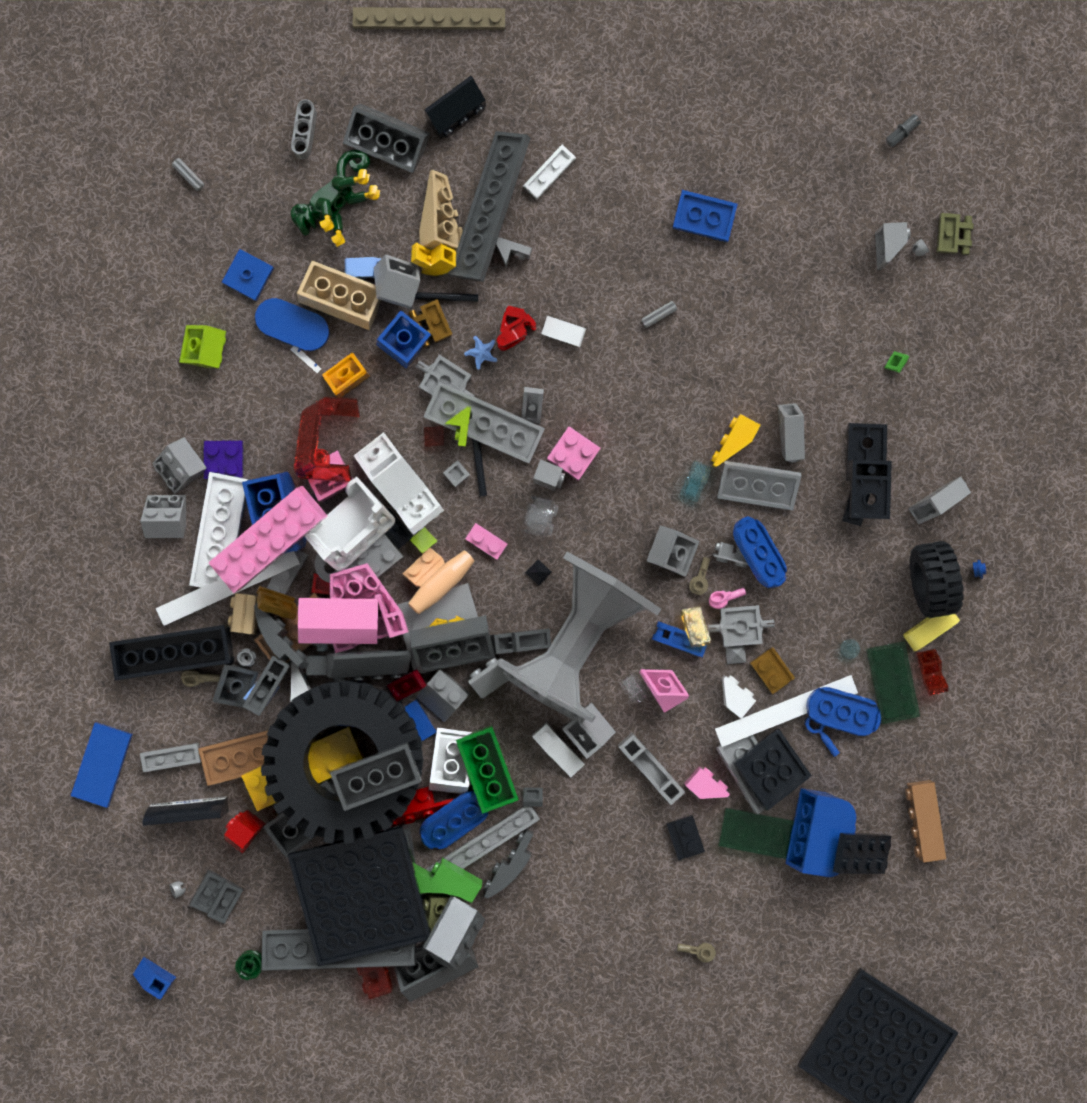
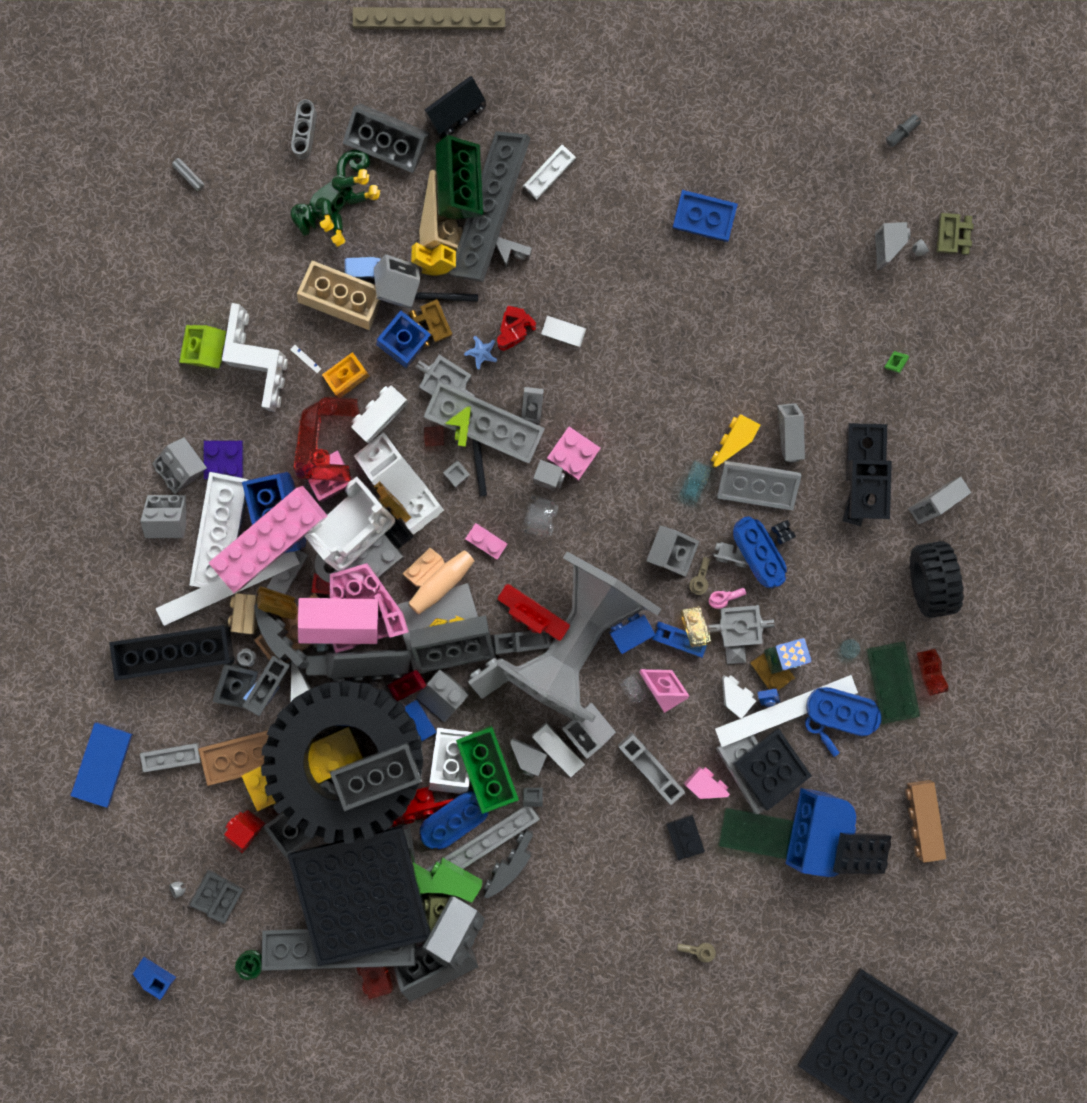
black slope [142,796,229,826] -> none
dark tan plate [181,669,220,687] -> none
blue plate [222,249,274,301] -> none
blue tile [255,298,330,351] -> none
lime slope [410,527,437,554] -> none
black slope [525,559,552,586] -> none
light grey axle [641,301,677,328] -> none
light yellow beam [903,614,960,651] -> none
blue plate [973,560,986,579] -> none
none -> white bracket [222,303,288,412]
none -> white slope [351,386,409,443]
none -> pearl gold plate [374,481,411,523]
none -> dark green slope [435,135,483,220]
none -> red bracket [498,584,570,641]
none -> light grey slope [510,738,547,777]
none -> blue brick [609,613,656,654]
none -> blue plate [758,689,780,707]
none -> piece [764,638,811,674]
none -> black wheel [771,519,796,545]

